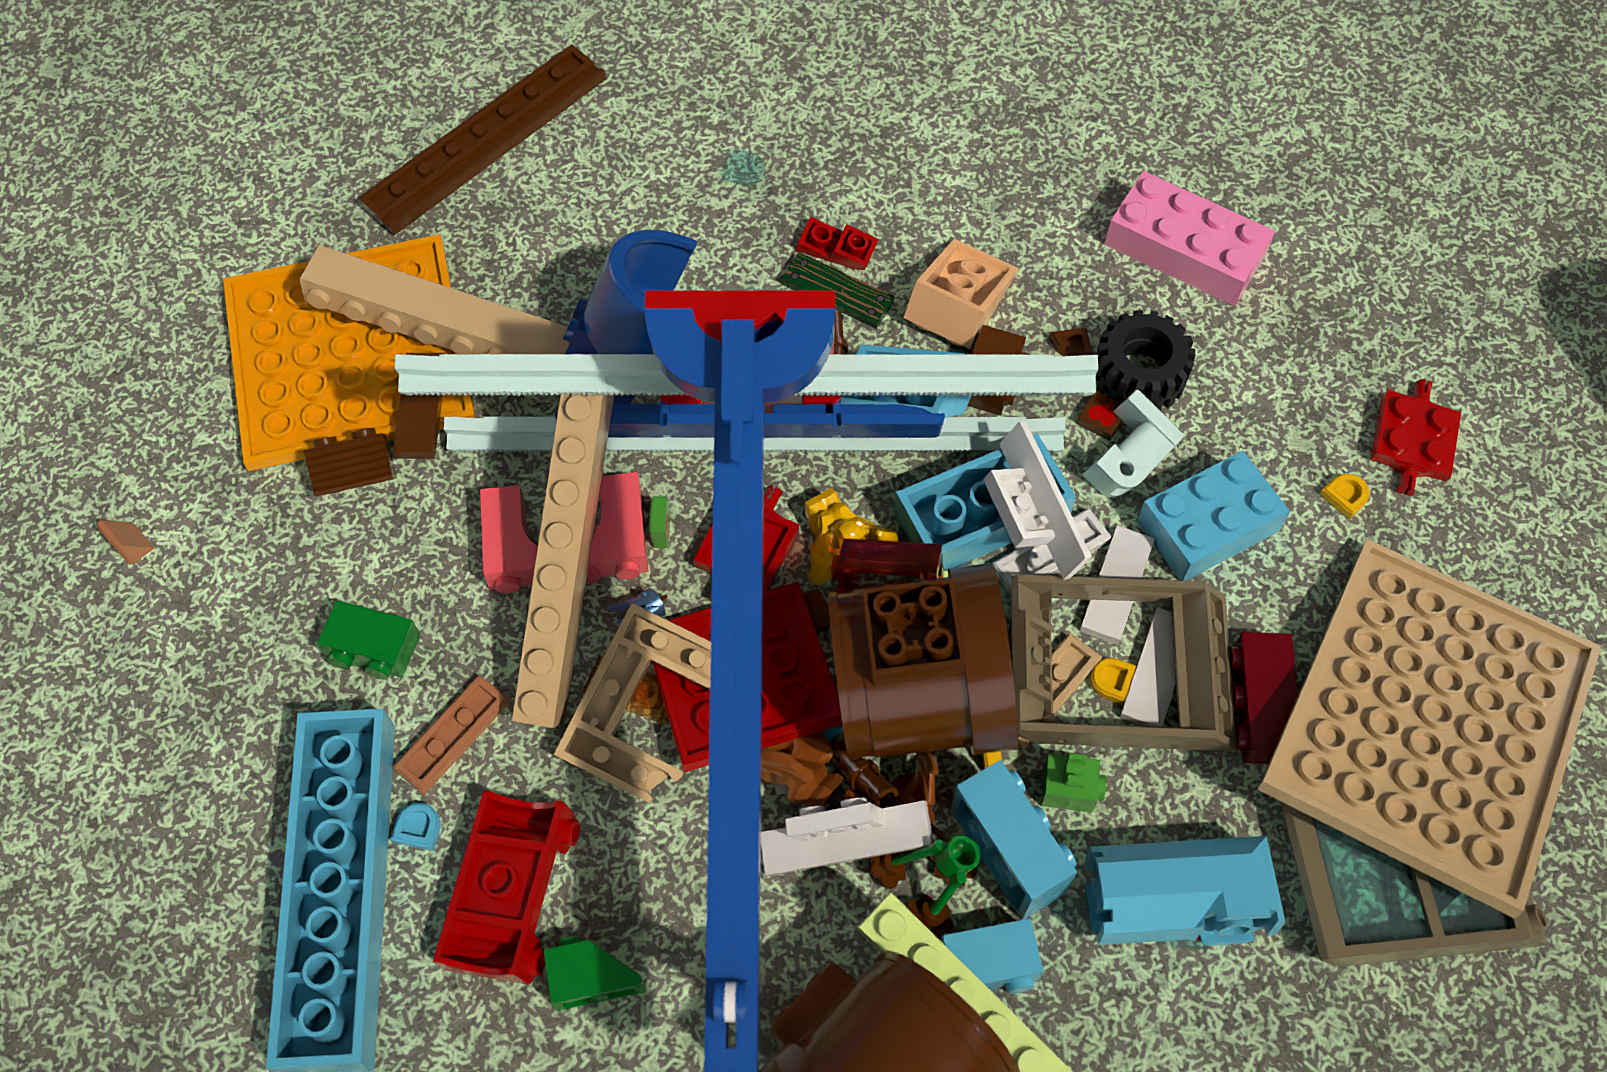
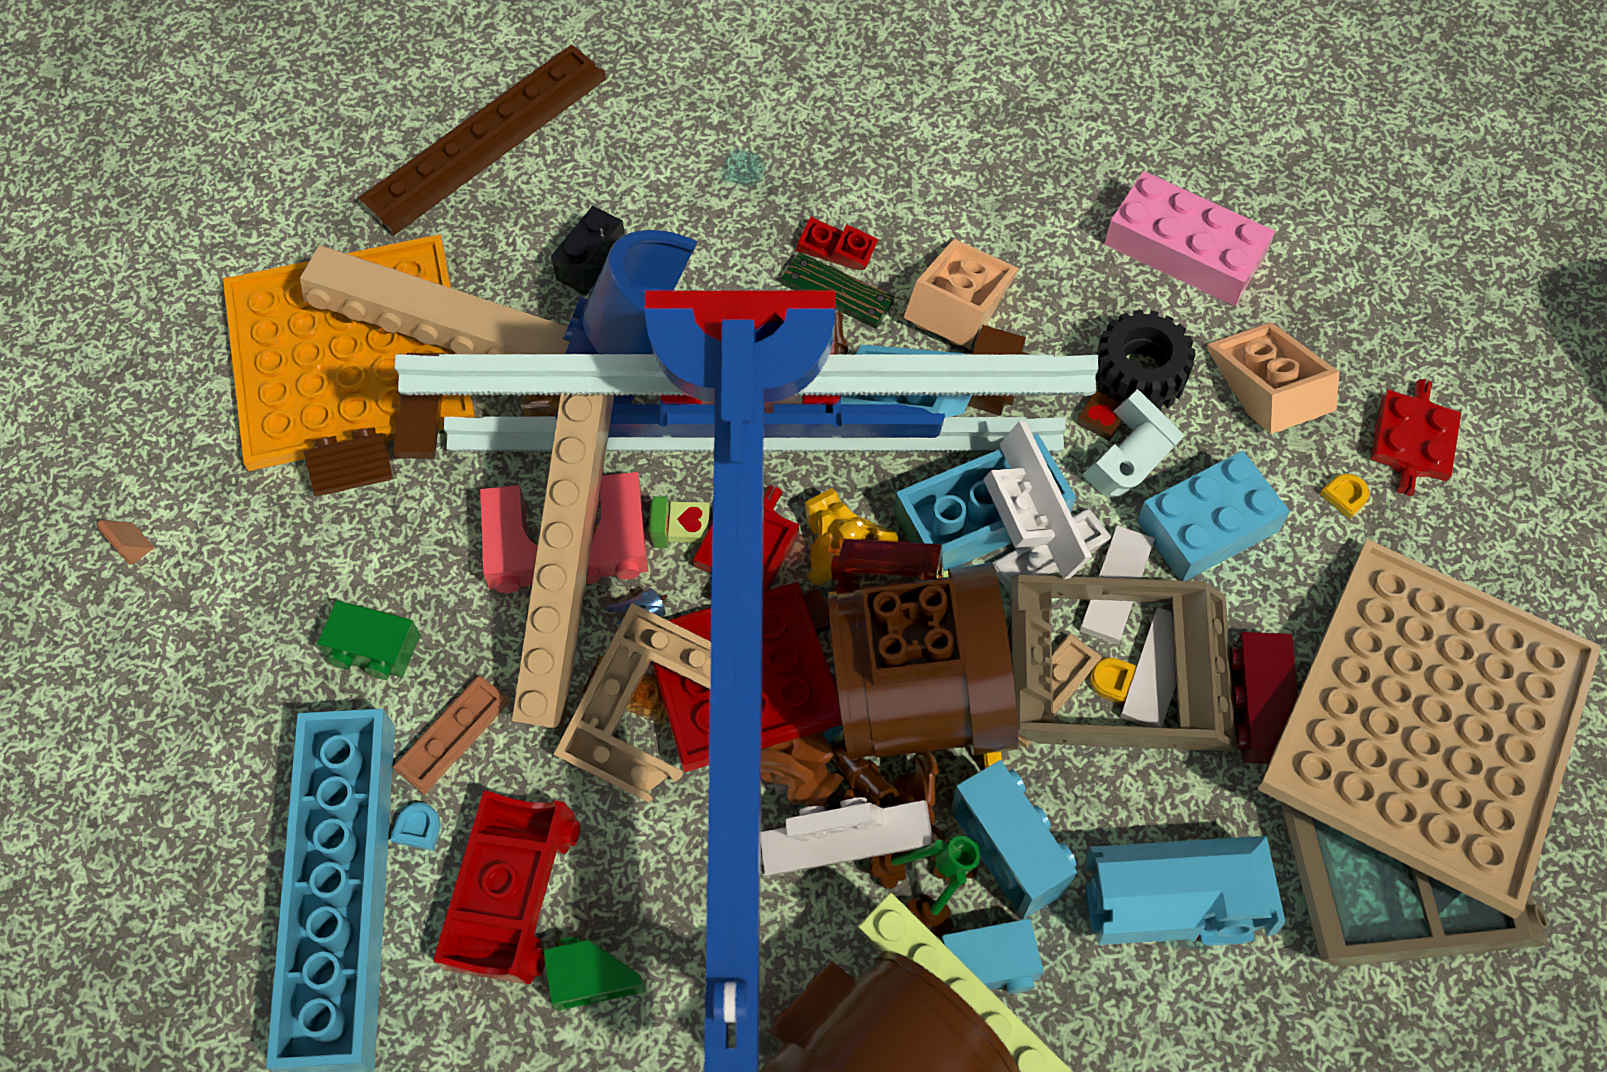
bright green brick [1041,753,1106,813] -> none
reddish brown tile [1049,328,1093,356] -> none
none -> clear orange plate [521,394,561,417]
none -> black brick [551,205,625,295]
none -> yellowish green tile [668,502,710,543]
none -> light nougat slope [1207,322,1339,434]

